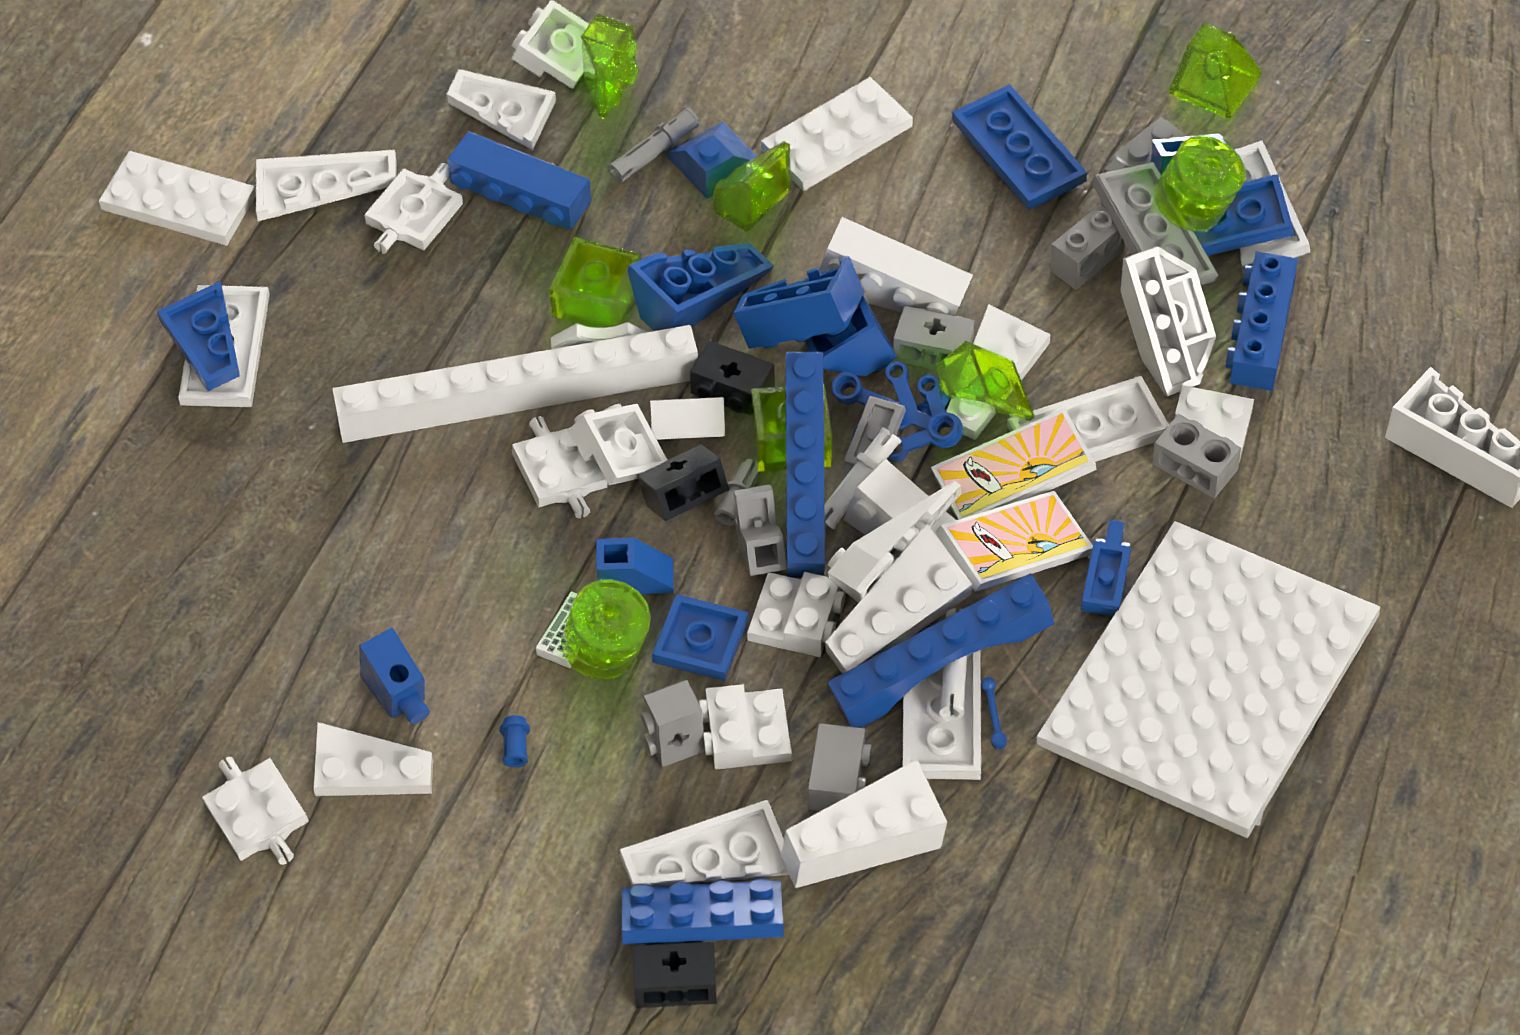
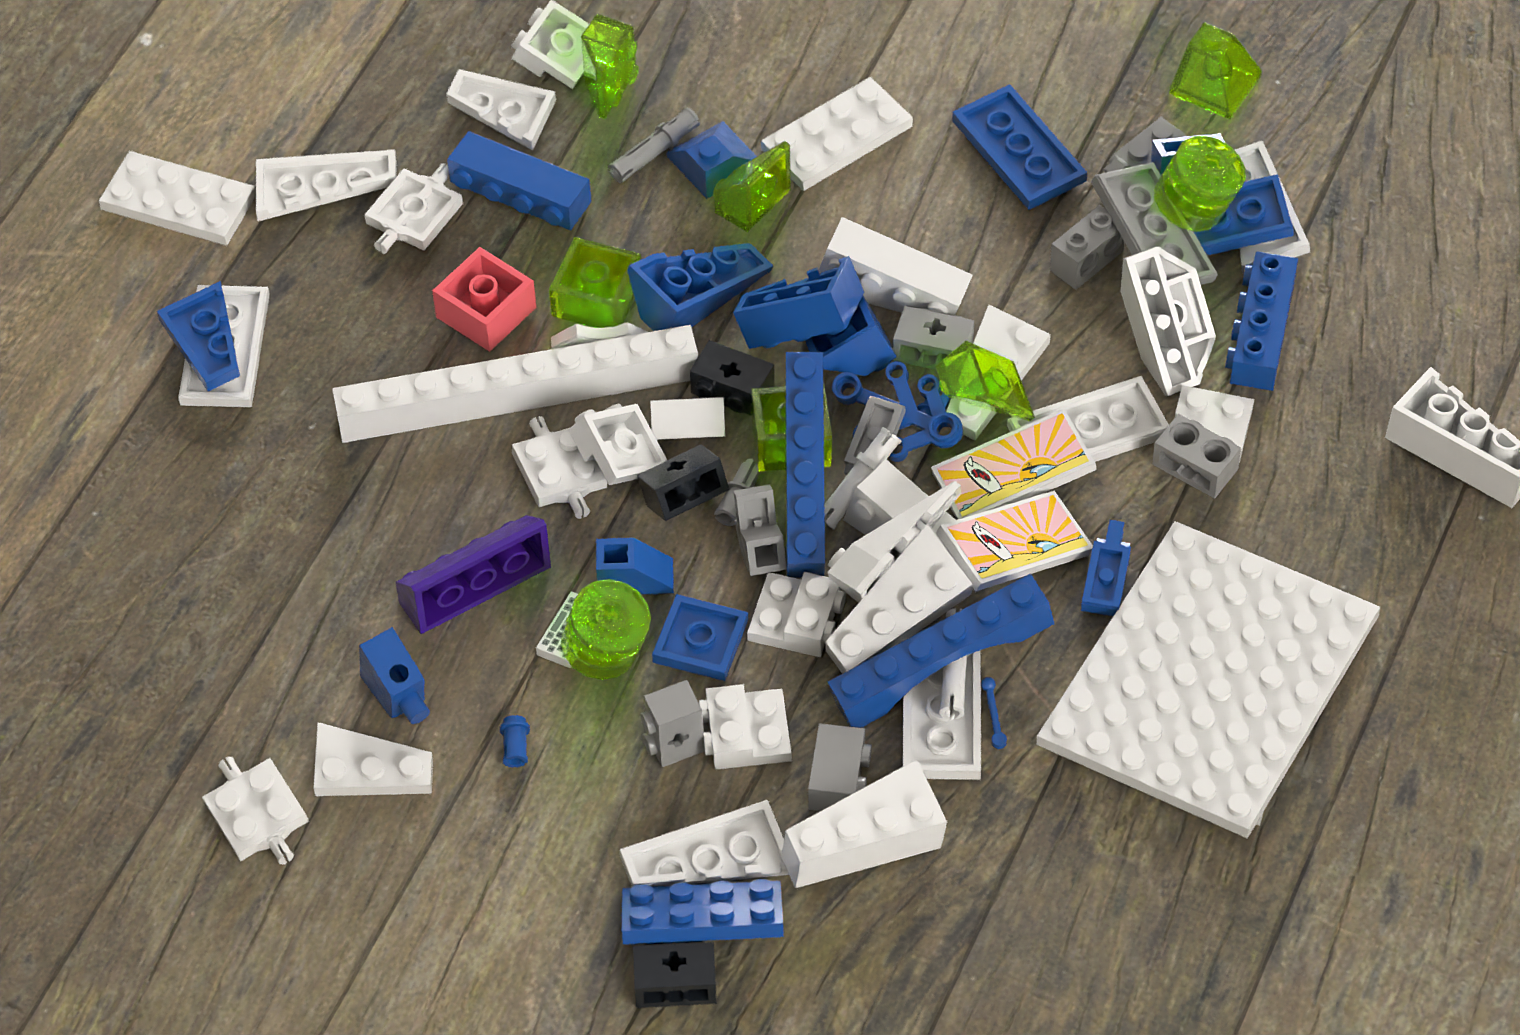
none -> dark purple slope [396,515,551,634]
none -> coral brick [432,247,537,352]

